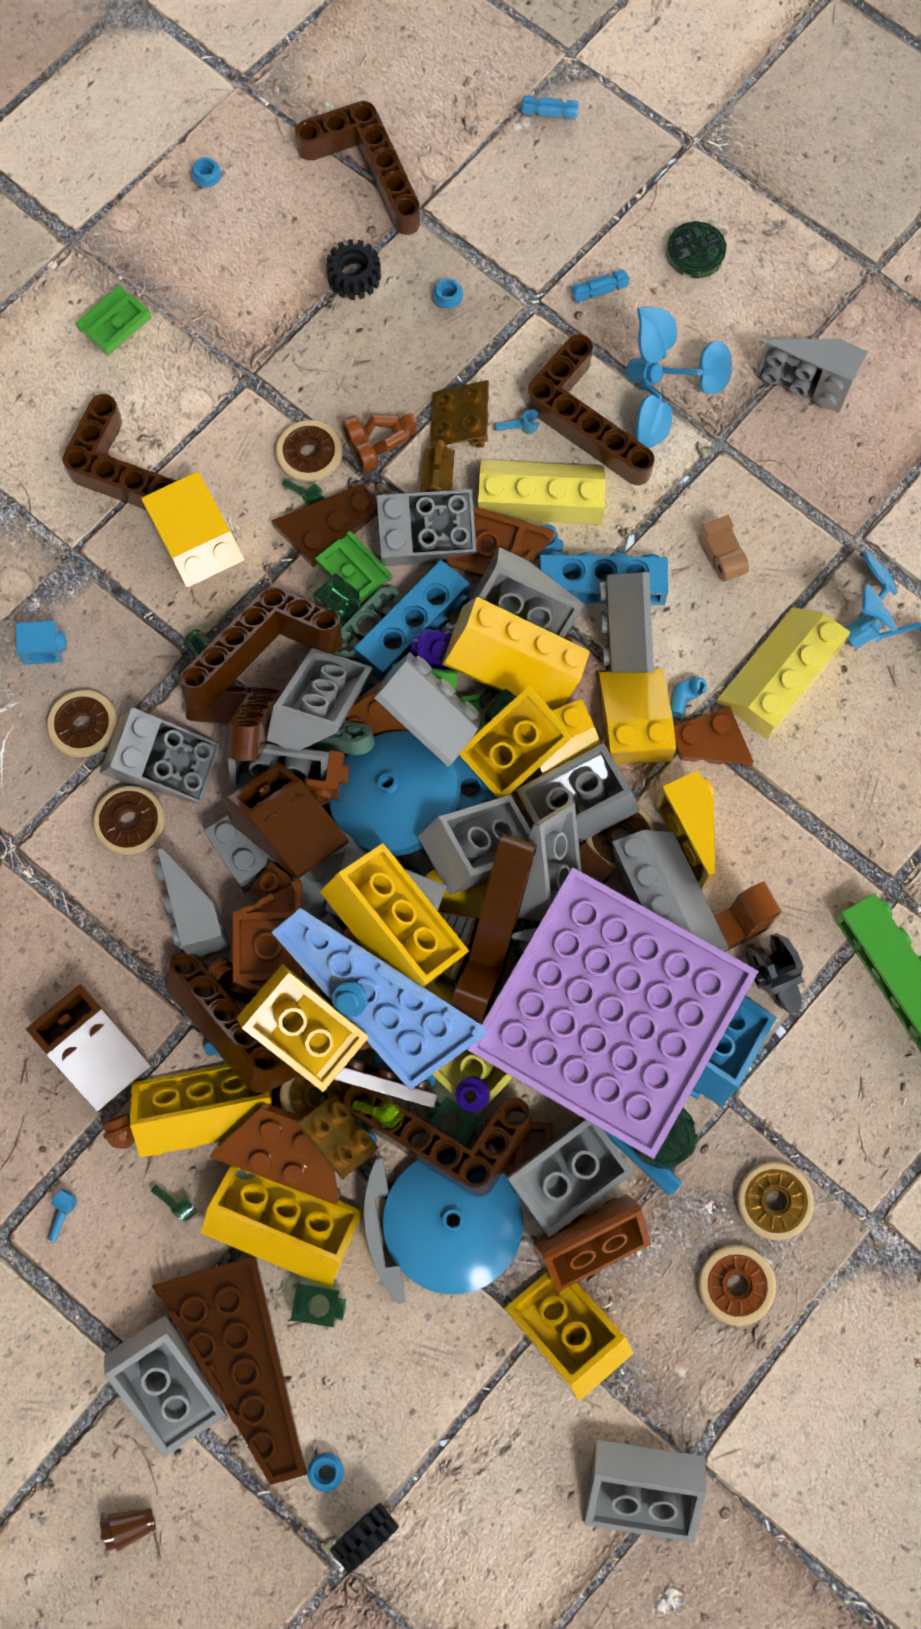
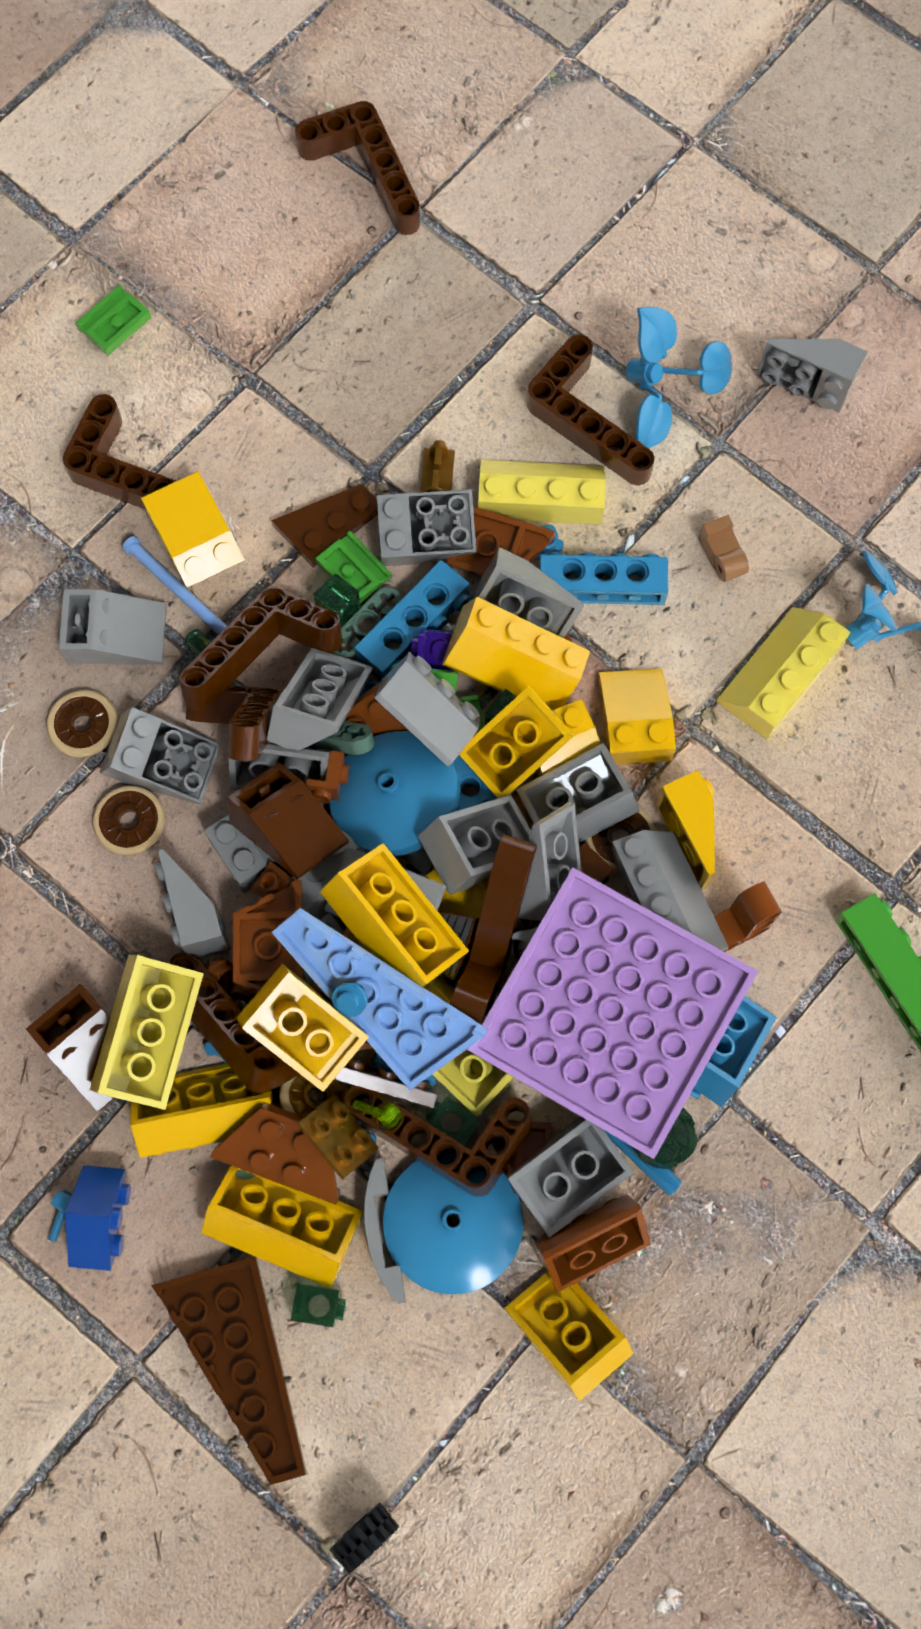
dark azure brick [16,620,67,665] -> none
reddish brown cone [99,1507,157,1552] -> none
dark orange plate [103,1113,135,1149] -> none
light grey slope [104,1315,226,1457] -> none
clear green hand [151,1185,198,1221] -> none
dark azure plate [191,157,221,187] -> none
wheel [275,420,343,482] -> none
clear green hand [282,479,325,505] -> none
dark azure plate [307,1453,344,1492] -> none
black tyre [326,239,381,300] -> none
dark orange piece [341,413,418,475] -> none
pearl gold hinge [431,380,489,448] -> none
dark azure plate [433,278,463,309] -> none
dark purple plate [455,1077,490,1113] -> none
dark azure hand [495,409,539,434] -> none
dark azure axle [522,96,579,119] -> none
dark azure axle [571,269,629,303] -> none
light grey slope [585,1439,706,1542] -> none
light grey slope [599,572,654,673] -> none
clear green tile [666,221,727,279] -> none
dark azure arm [670,677,707,718] -> none
dark orange wing [674,706,754,767] -> none
wheel [698,1245,776,1326] -> none
pearl gold wheel [737,1162,814,1241] -> none
black hinge [745,933,804,1013] -> none
none -> light grey slope [59,589,167,664]
none -> blue brick [65,1165,131,1271]
none -> light yellow slope [90,955,204,1110]
none -> light blue bar [122,536,227,635]

